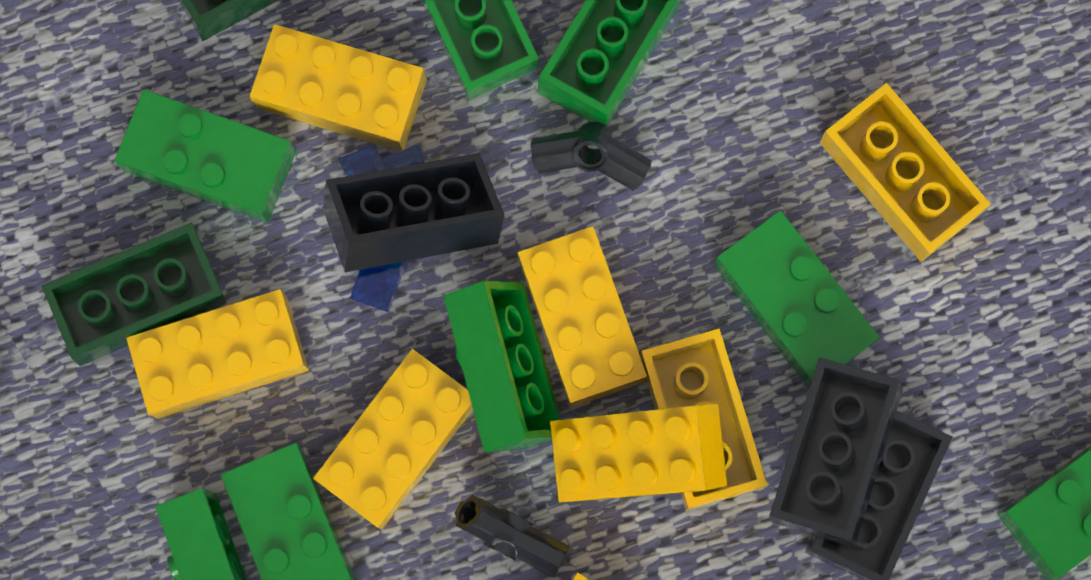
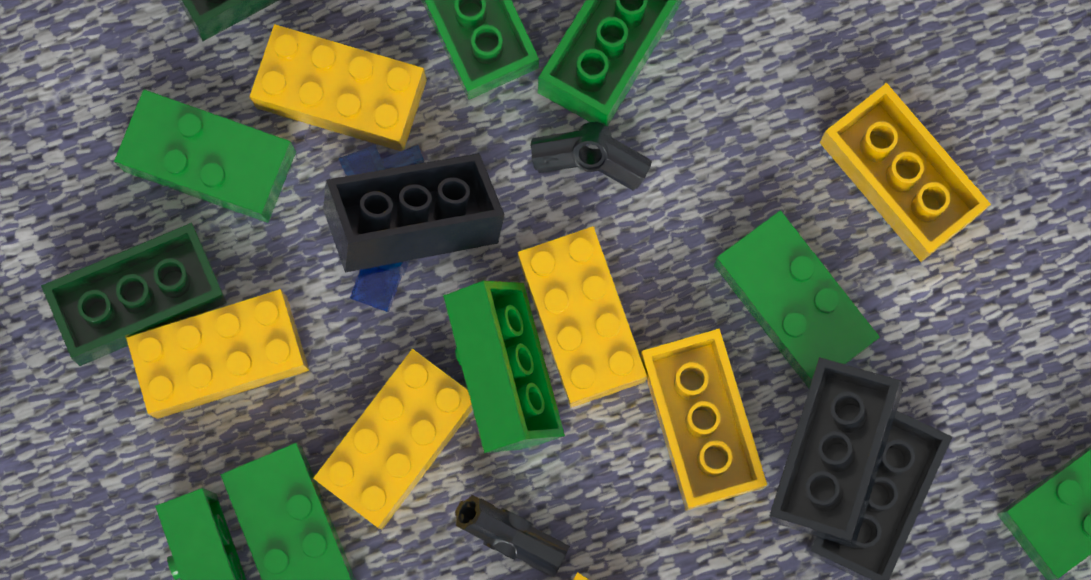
yellow brick [550,403,727,503] -> none

